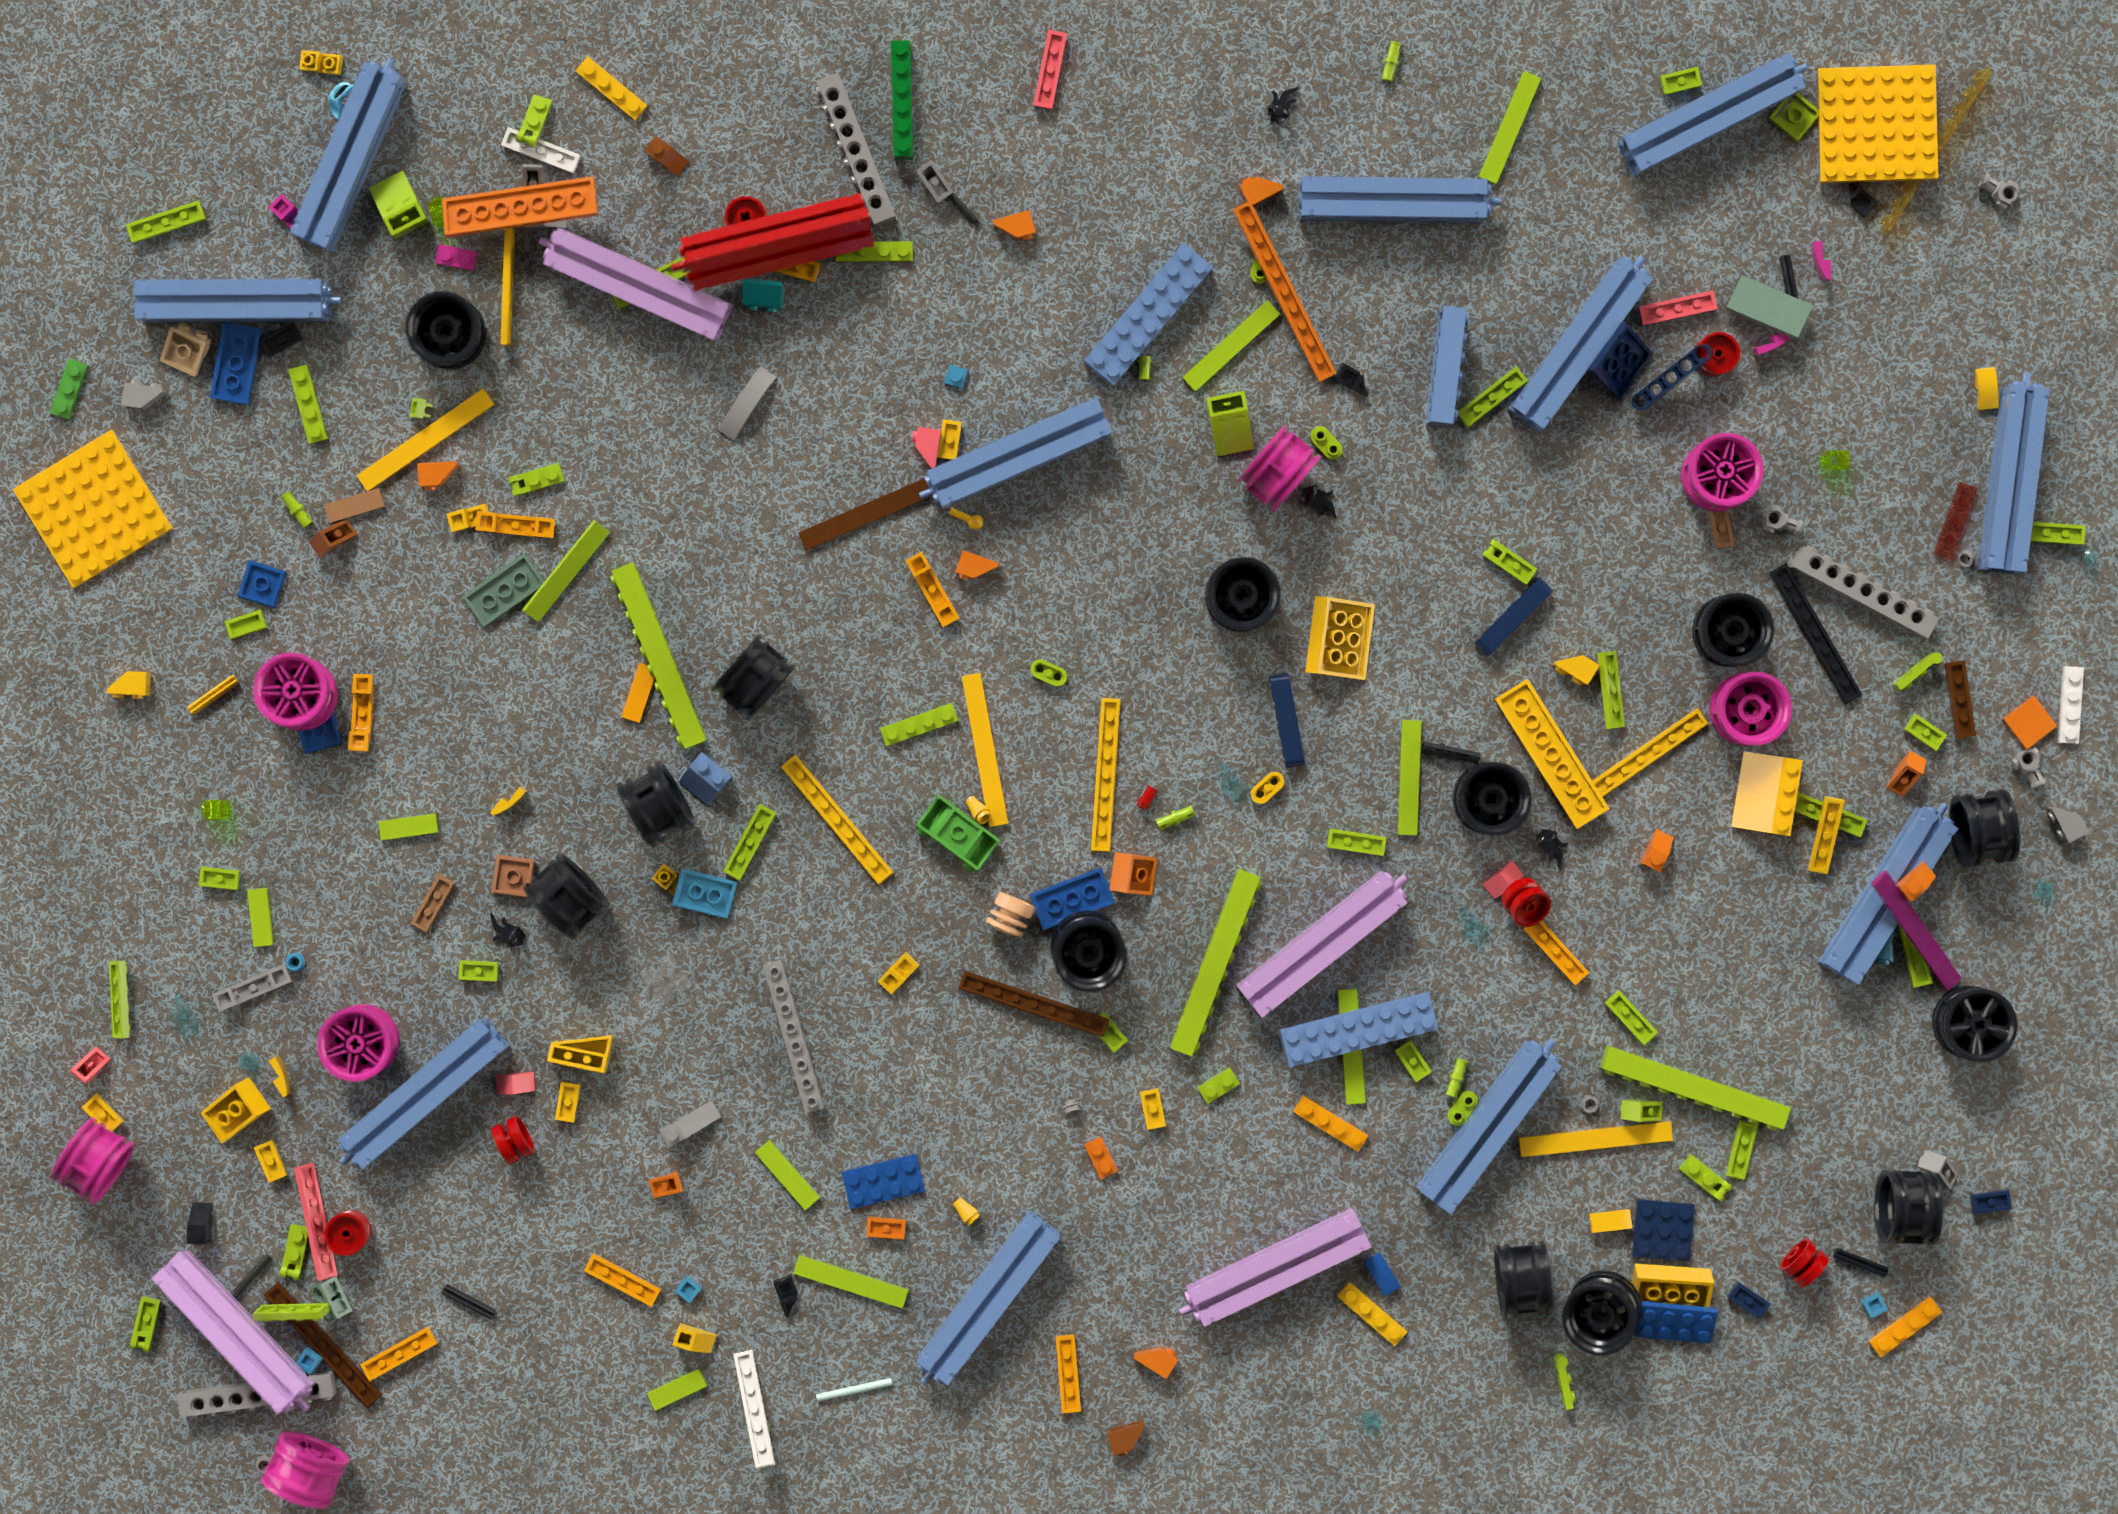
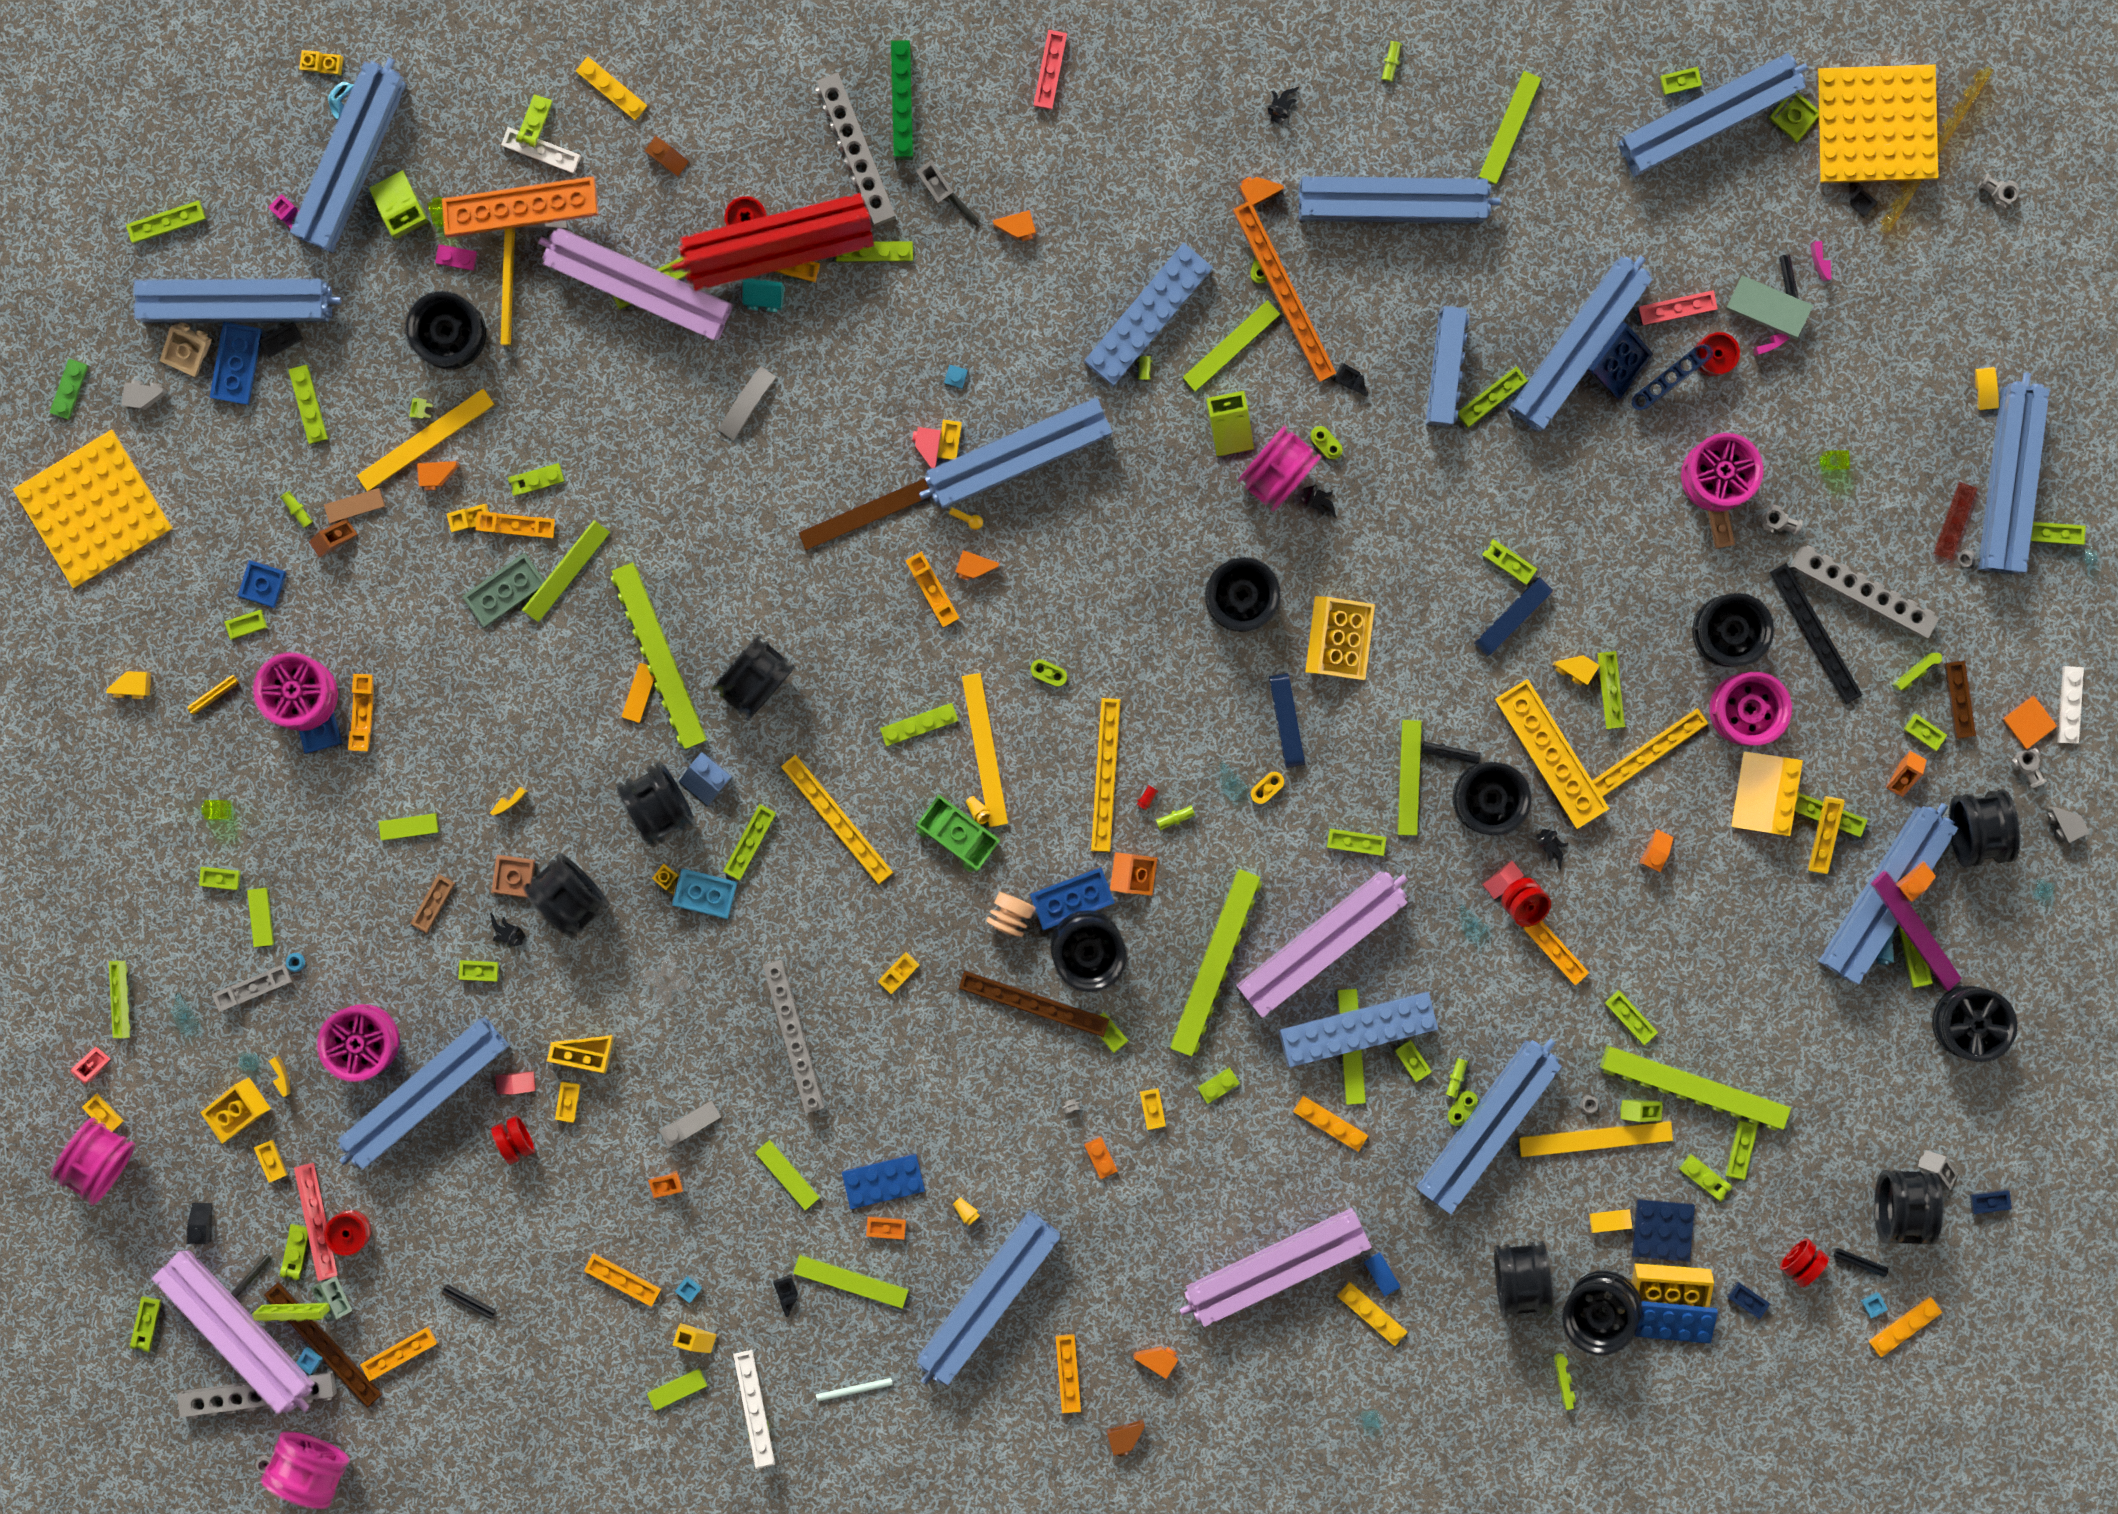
light grey slope [522,165,545,187] -> none

